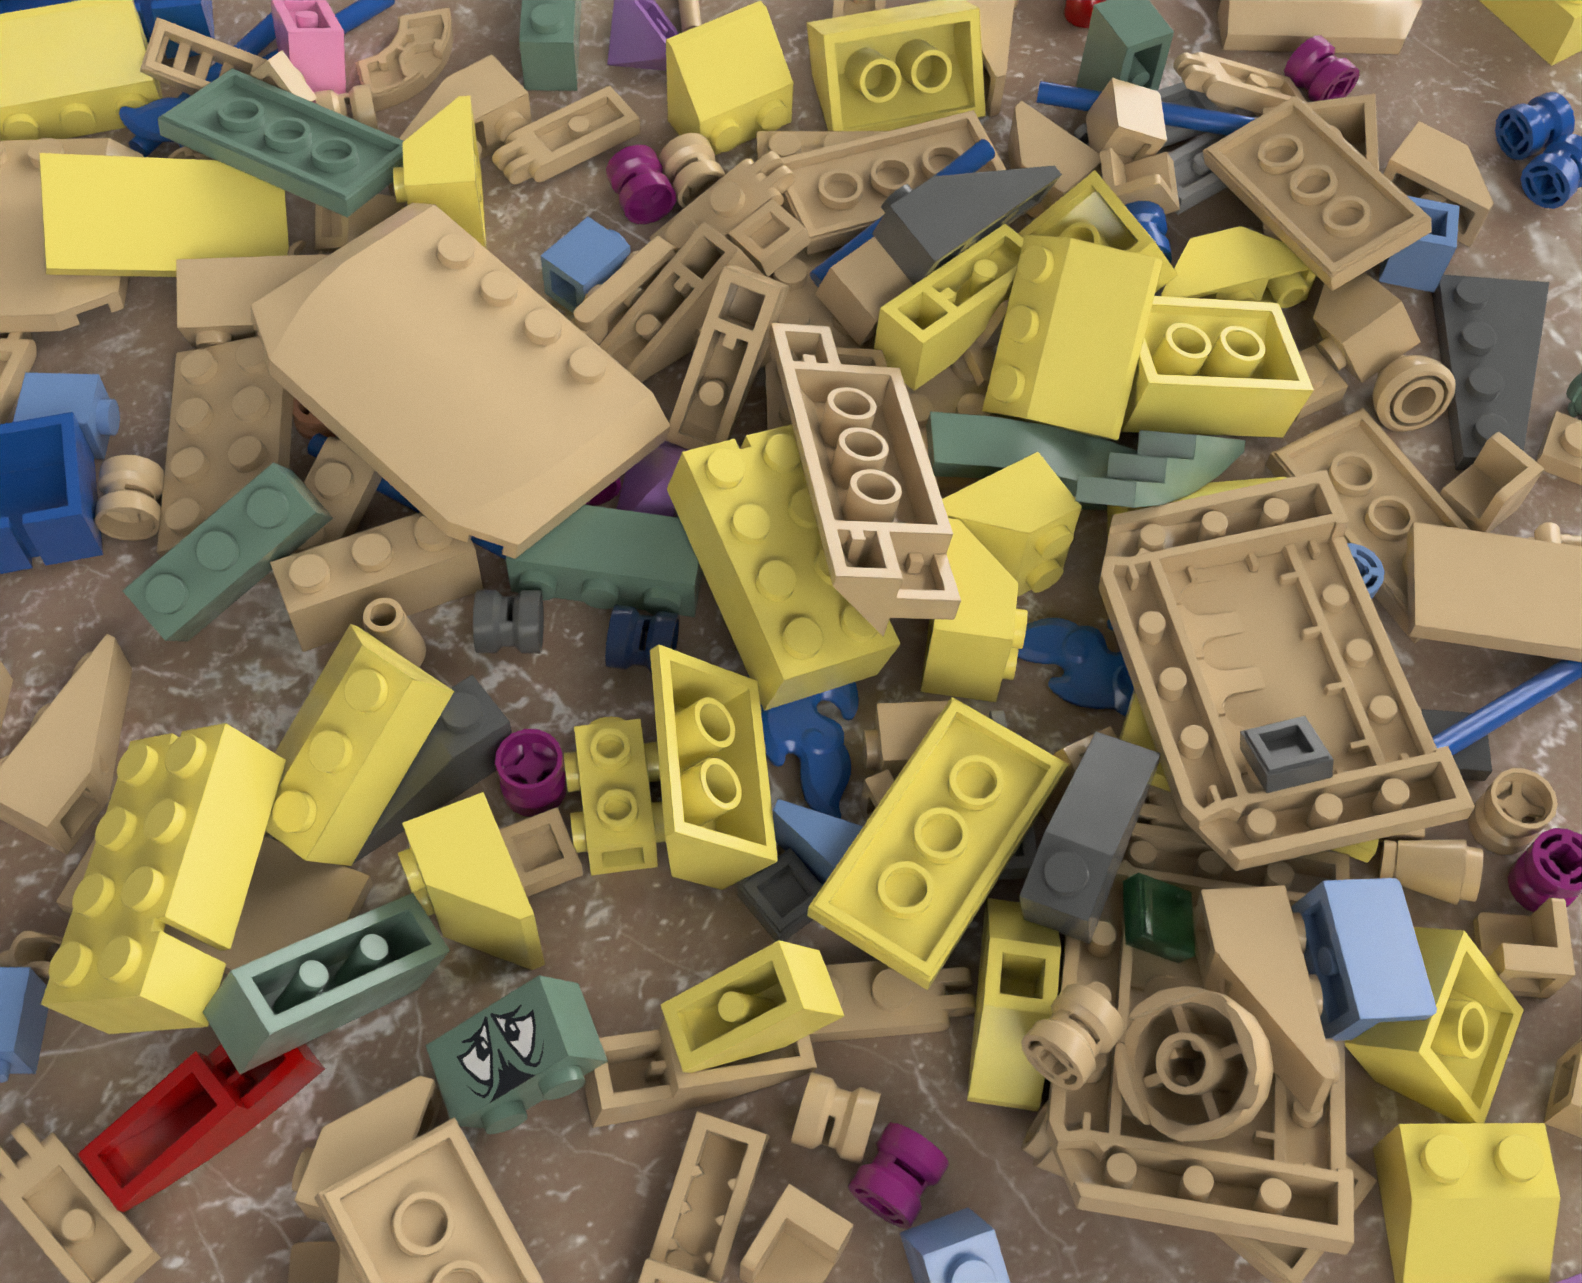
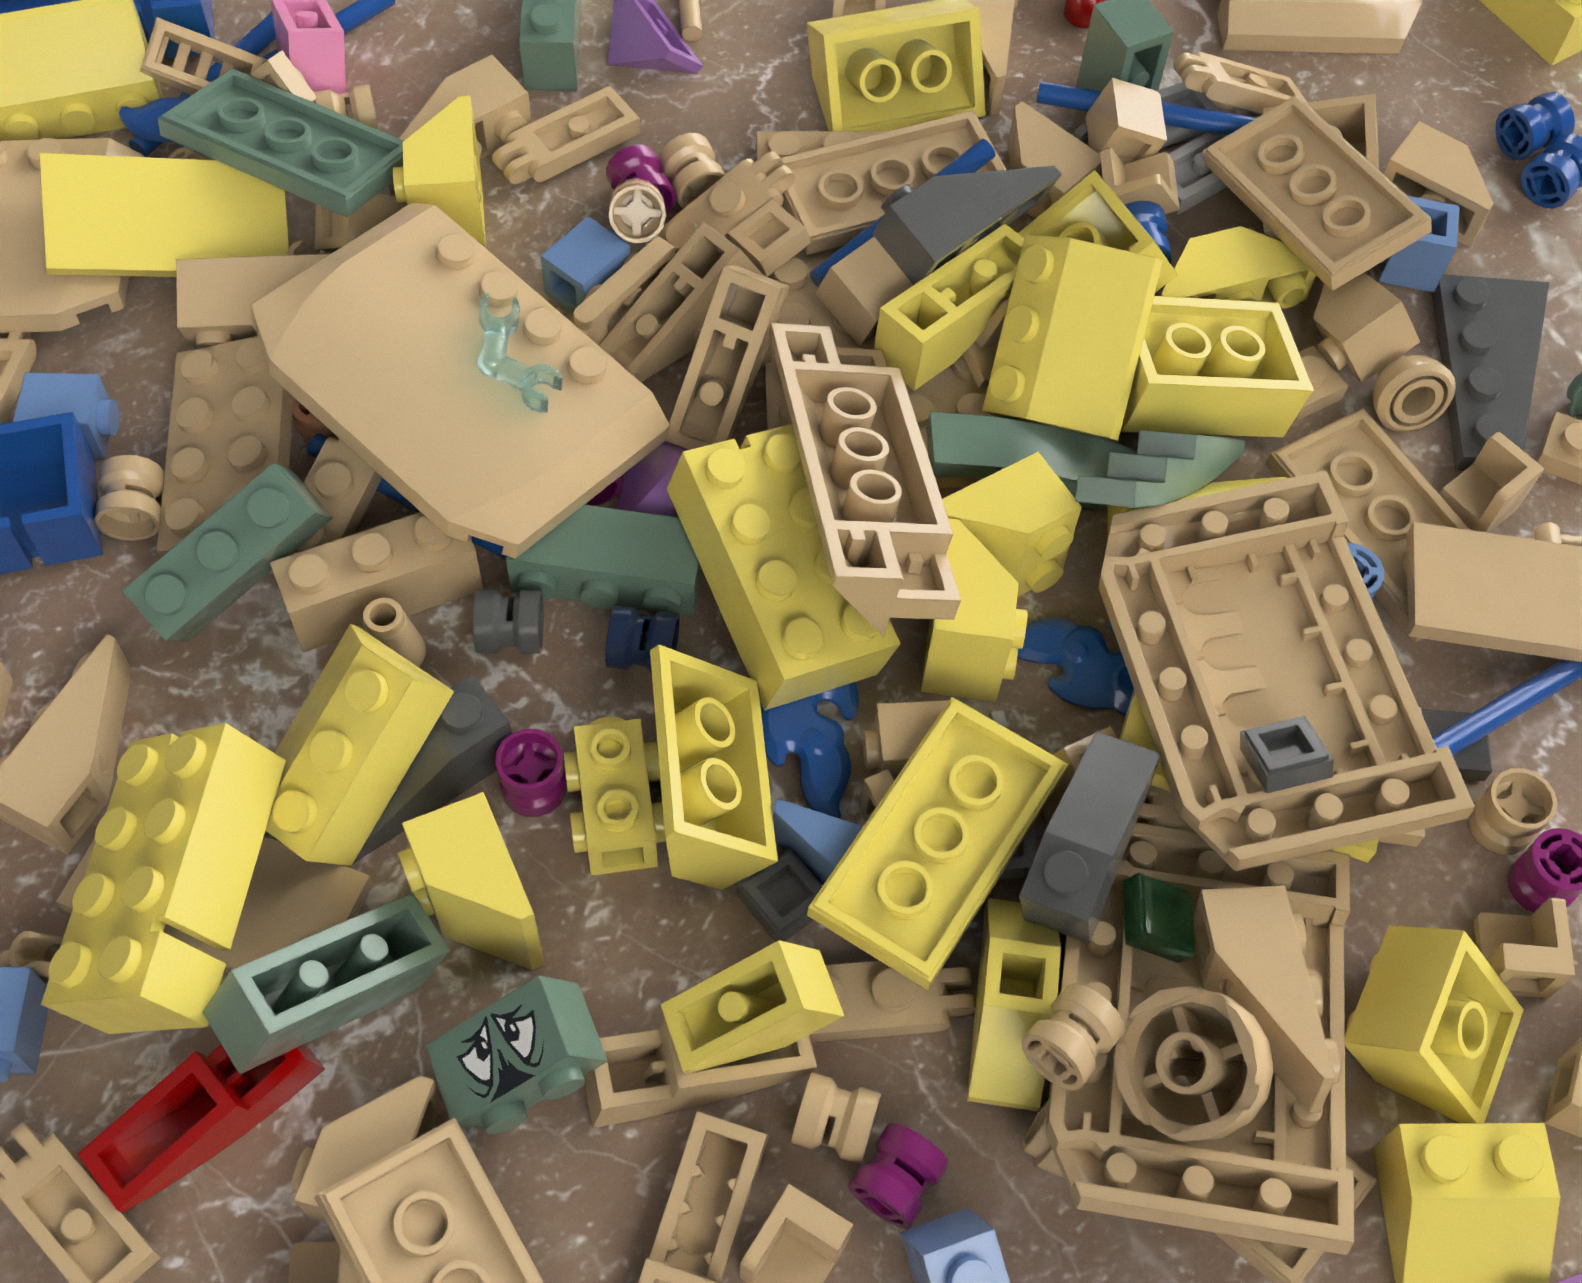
tan tile [355,8,453,112] -> none
tan plate [499,807,583,897] -> none
light yellow slope [666,0,793,155] -> none
magenta wheel [1284,35,1360,102] -> none
panel [1291,878,1437,1041] -> none
tan cone [1378,839,1483,906] -> none
none -> clear light blue arm [477,293,563,412]
none -> tan wheel [608,178,666,244]

